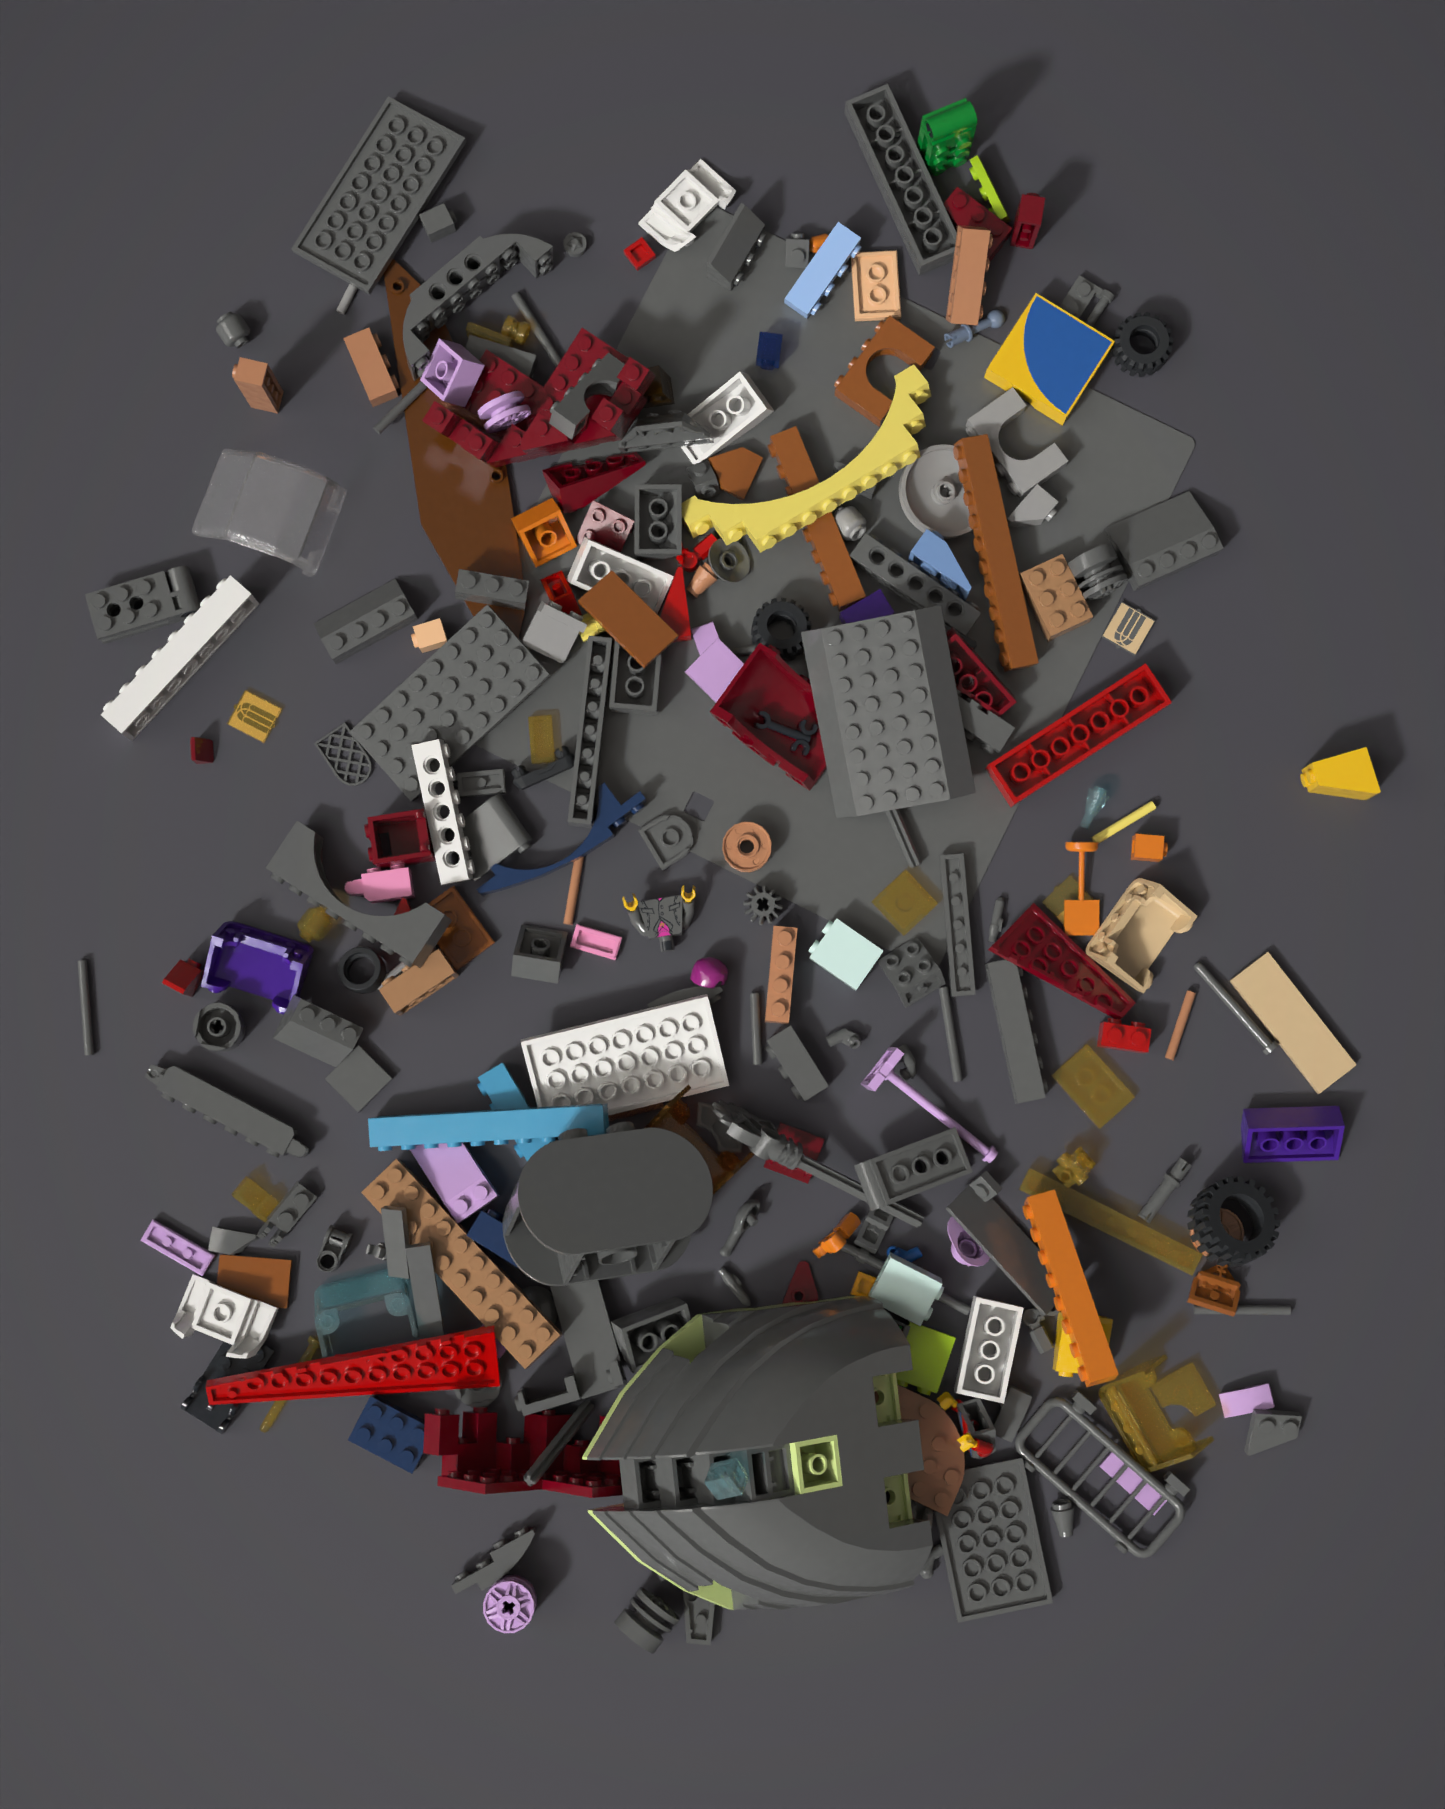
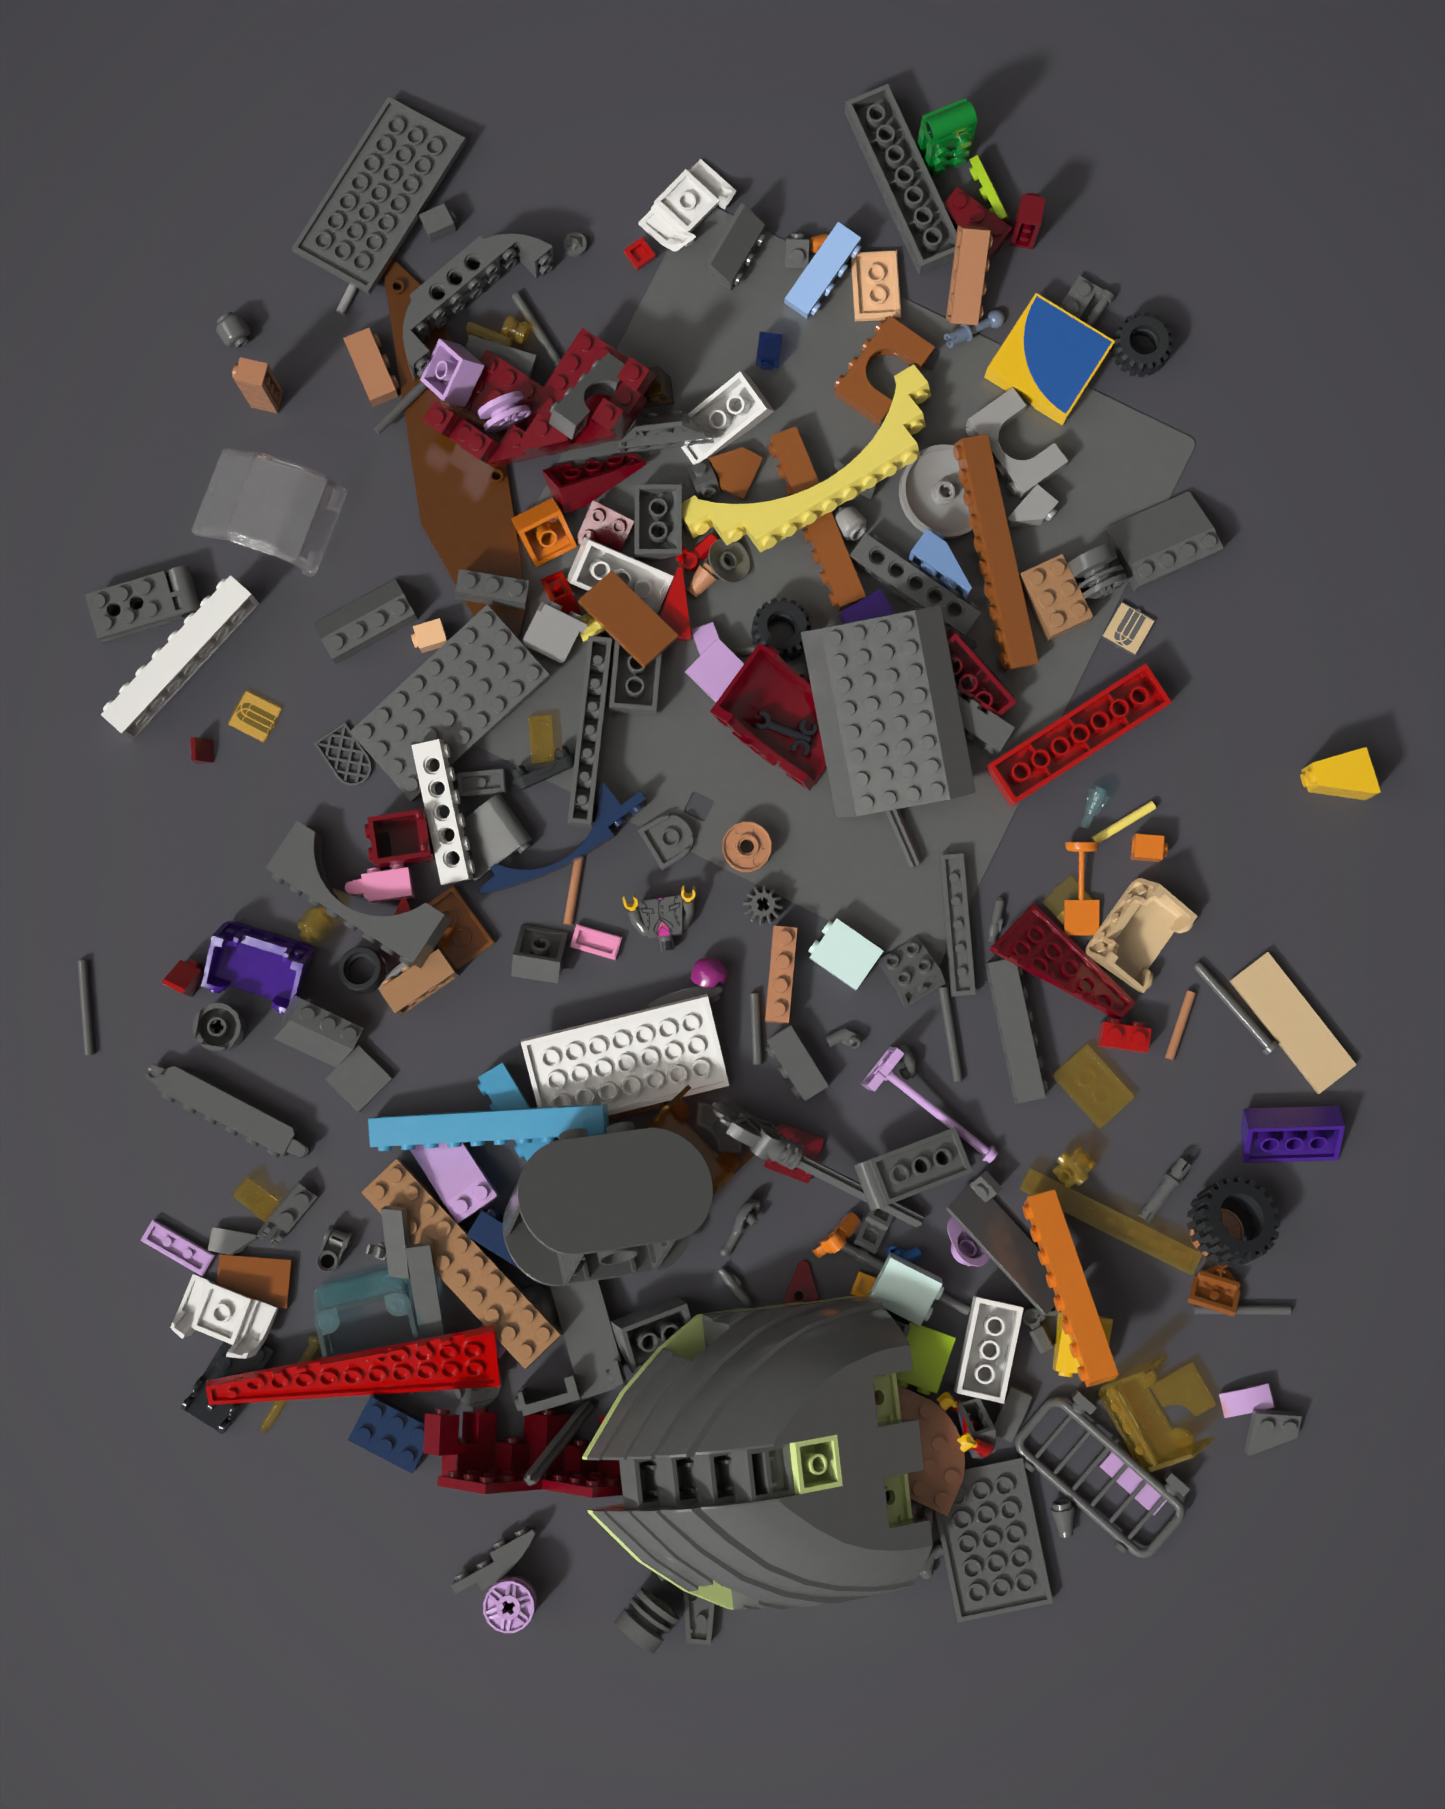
clear light blue brick [704,1458,749,1500] -> none
clear yellow tile [871,870,938,936] -> none

